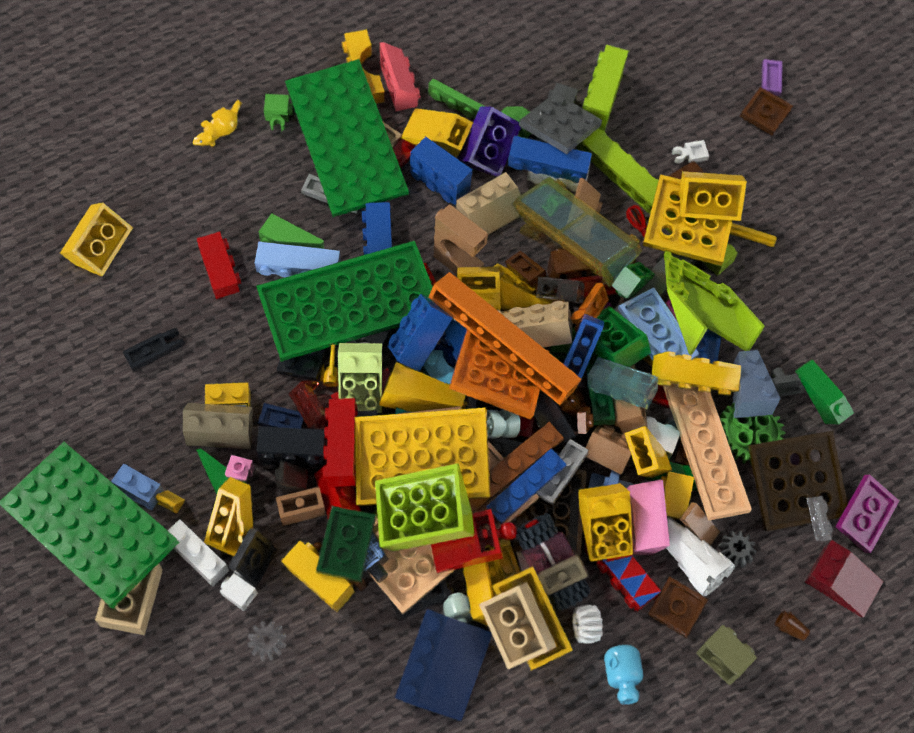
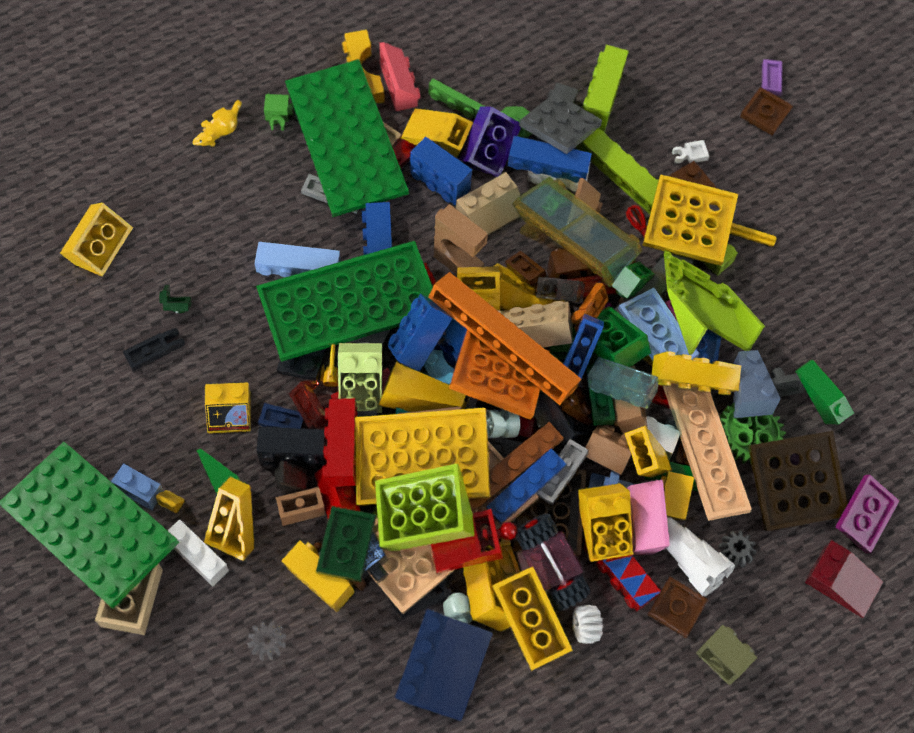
dark tan slope [183,403,253,449] -> none
red brick [196,232,242,299] -> none
white brick [220,573,258,611] -> none
bright pink bracket [225,455,254,481] -> none
black plate [228,528,277,588] -> none
bright green slope [259,213,324,249] -> none
tan slope [479,583,557,669] -> none
dark tan plate [537,554,588,596] -> none
dark orange plate [577,407,594,434] -> none
medium azure piece [604,645,643,704] -> none
yellow slope [680,171,747,221] -> none
medium nougat tile [680,503,720,545] -> none
reddish brown cone [775,611,810,641] -> none
clear plate [807,496,833,541] -> none
none -> dark green bracket [159,285,191,314]

